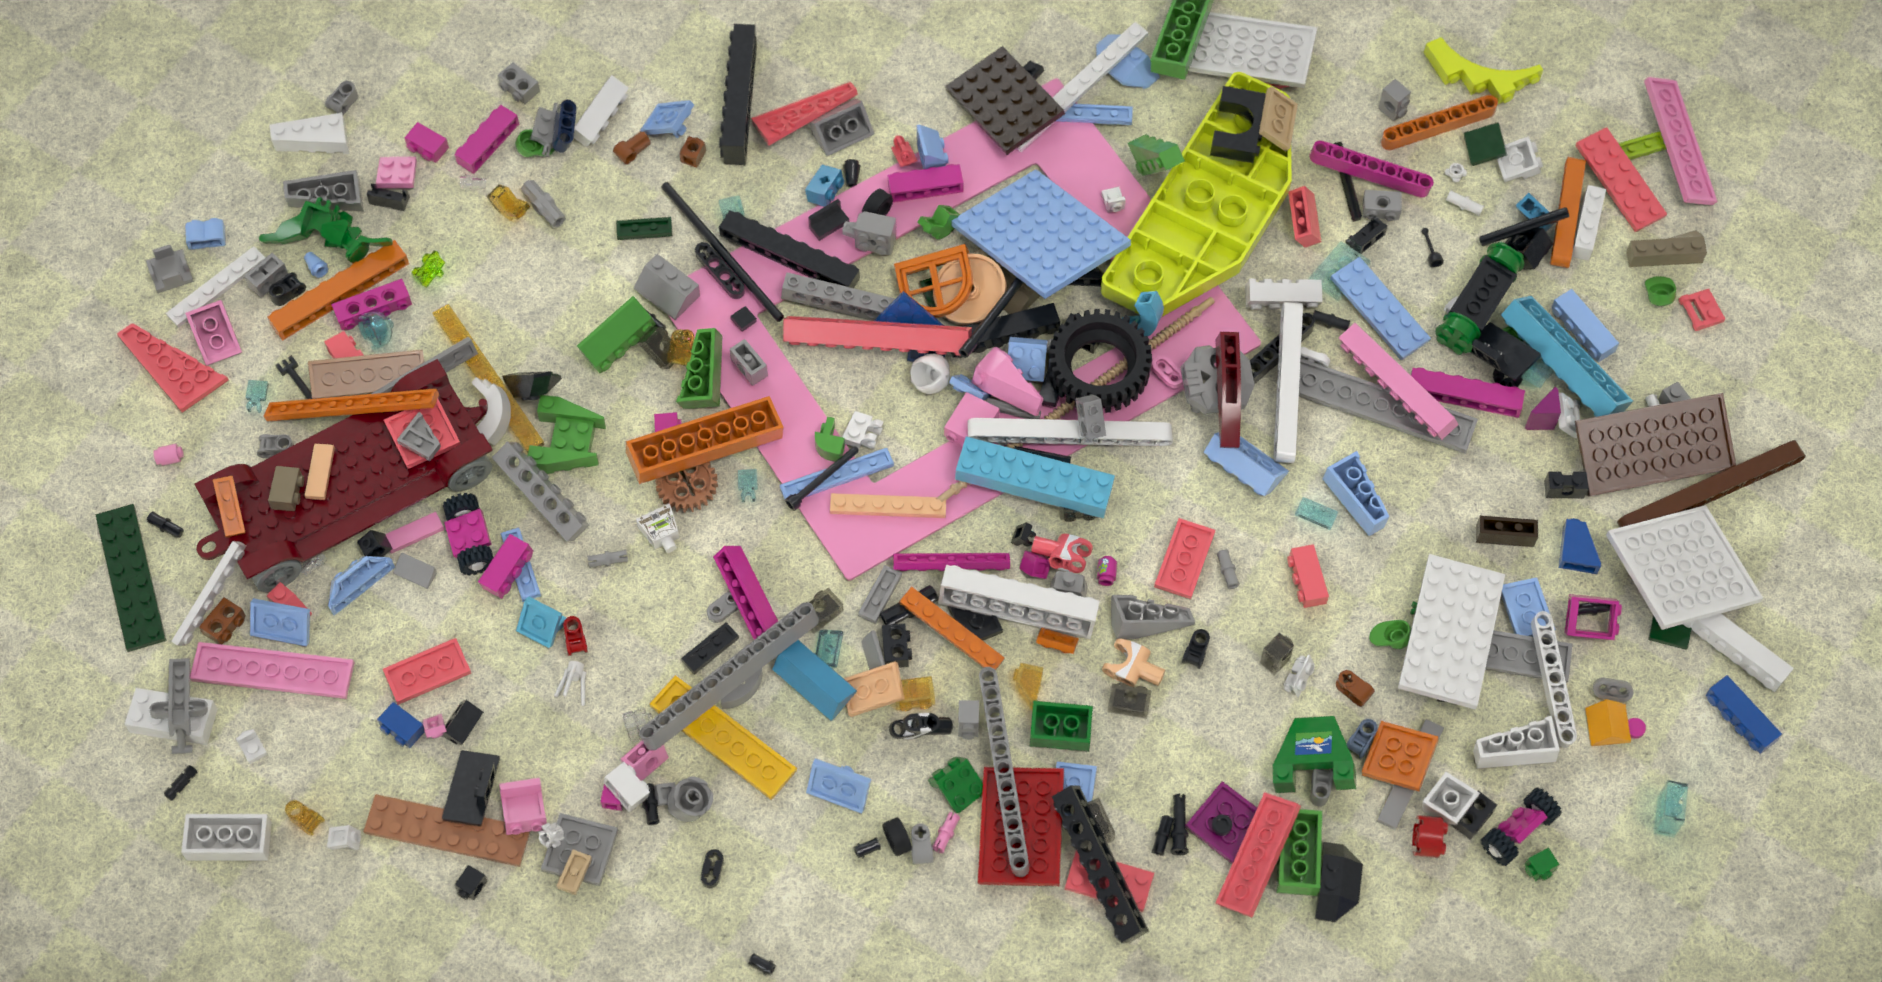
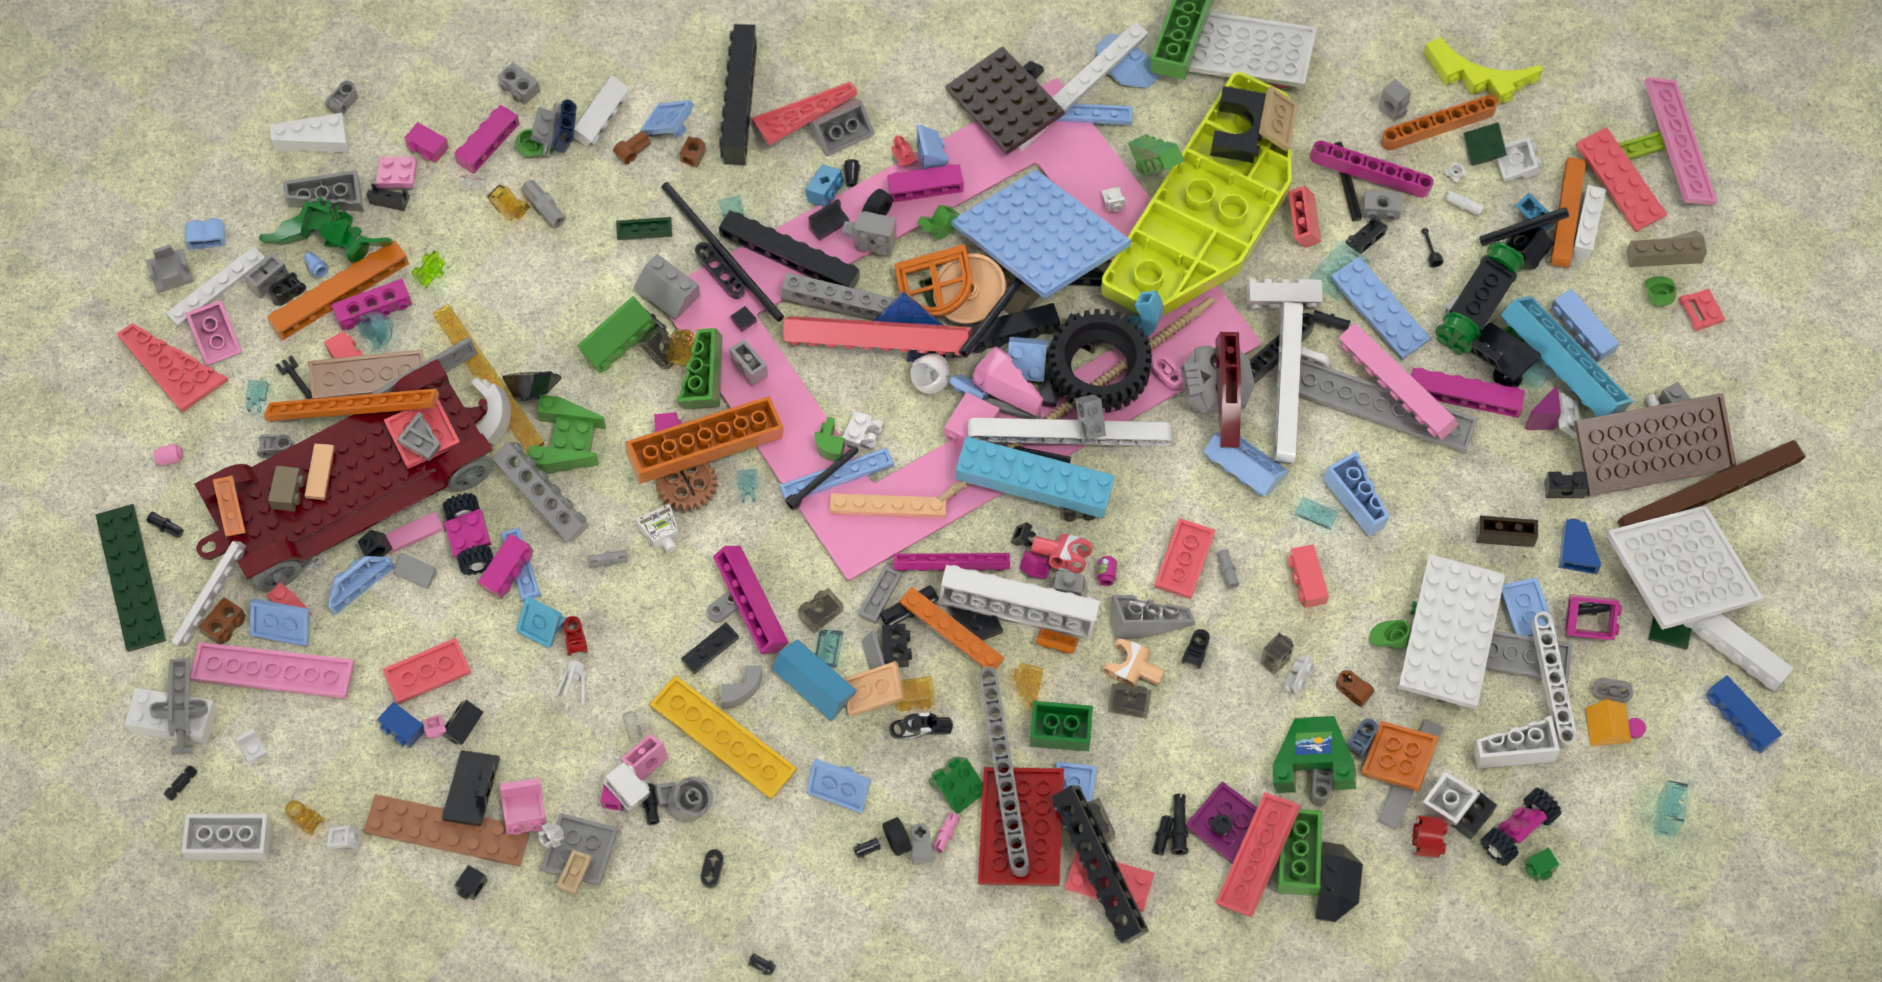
light grey beam [639,602,819,751] -> none
light grey brick [958,700,979,740] -> none

